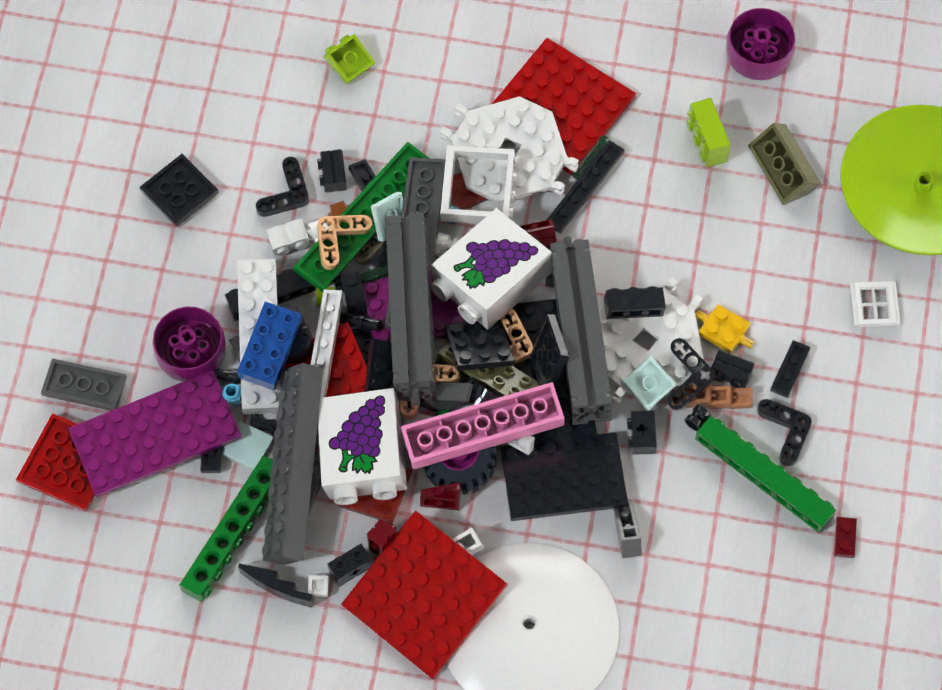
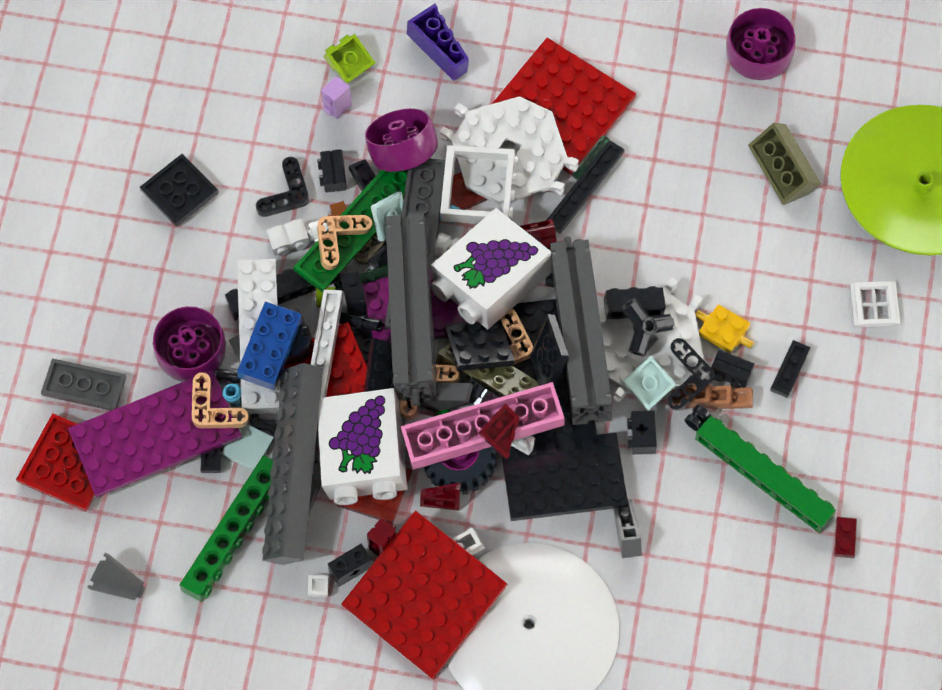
black slope [238,563,314,608] -> none
lime brick [686,98,731,168] -> none
black beam [757,399,812,466] -> none
none -> dark grey cone [87,552,146,600]
none -> light nougat beam [192,373,249,428]
none -> lavender brick [321,76,352,119]
none -> magenta wheel [365,108,438,172]
none -> dark purple wedge [406,3,469,81]
none -> dark red wing [478,403,520,459]
none -> black piece [622,298,675,357]

